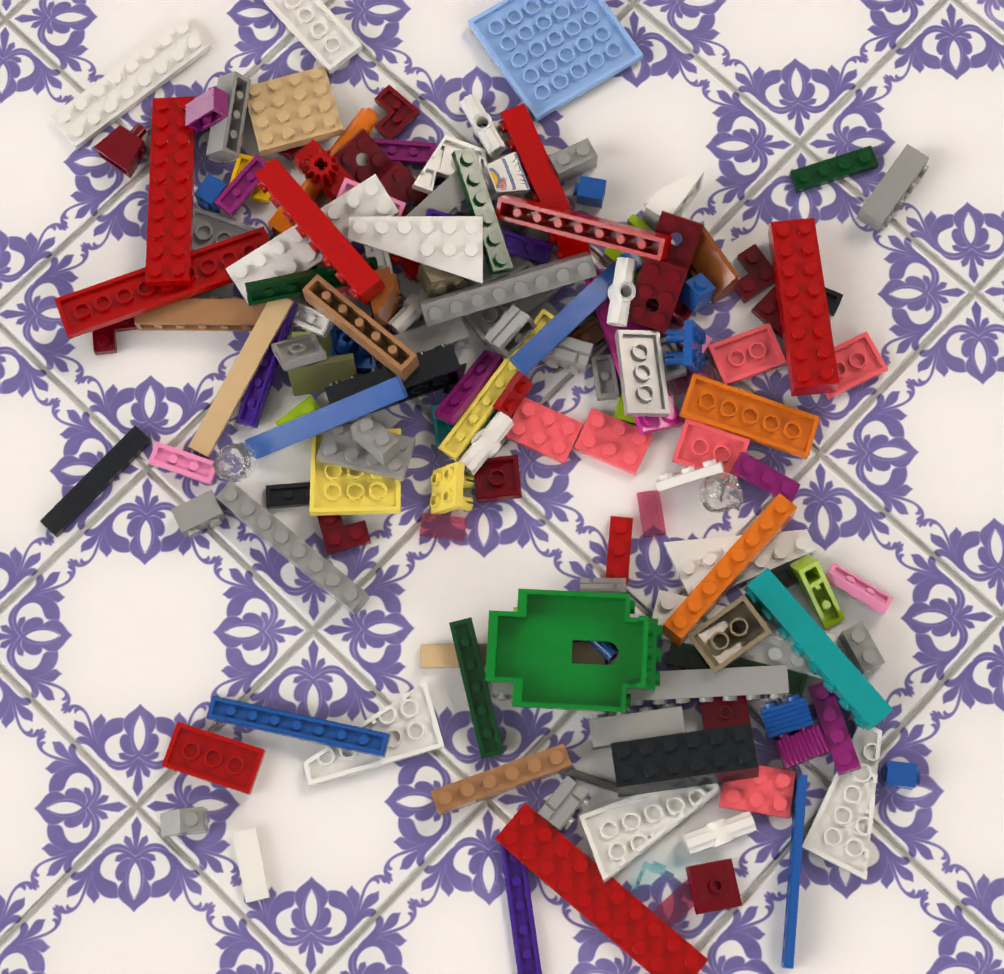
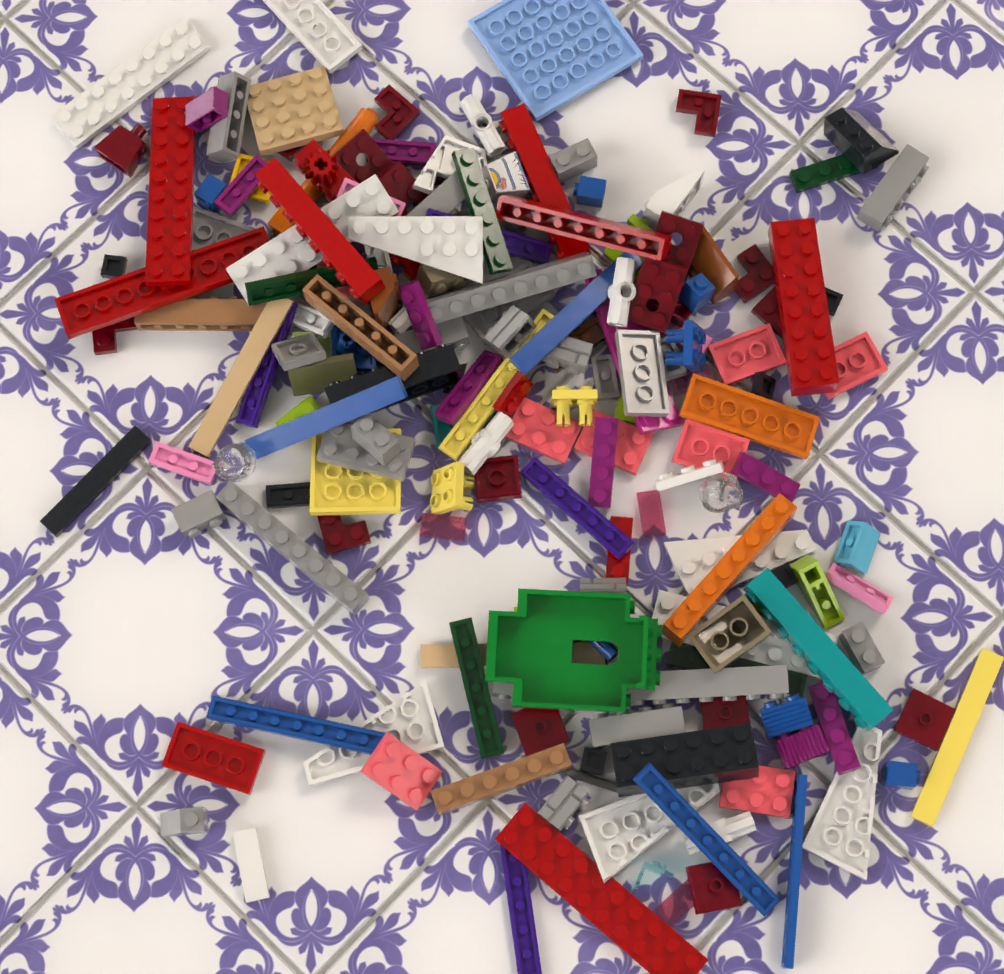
none -> black plate [100,254,128,279]
none -> coral plate [360,732,443,811]
none -> magenta plate [398,280,443,350]
none -> dark red plate [511,708,570,756]
none -> dark purple tile [520,457,635,561]
none -> light yellow plate [552,386,598,426]
none -> black plate [579,747,607,776]
none -> magenta plate [588,416,618,508]
none -> blue tile [632,763,781,917]
none -> dark red plate [676,89,722,137]
none -> black plate [751,371,776,400]
none -> black slope [824,107,899,174]
none -> medium azure panel [833,520,880,574]
none -> dark red plate [893,688,956,752]
none -> light yellow tile [910,648,1004,827]

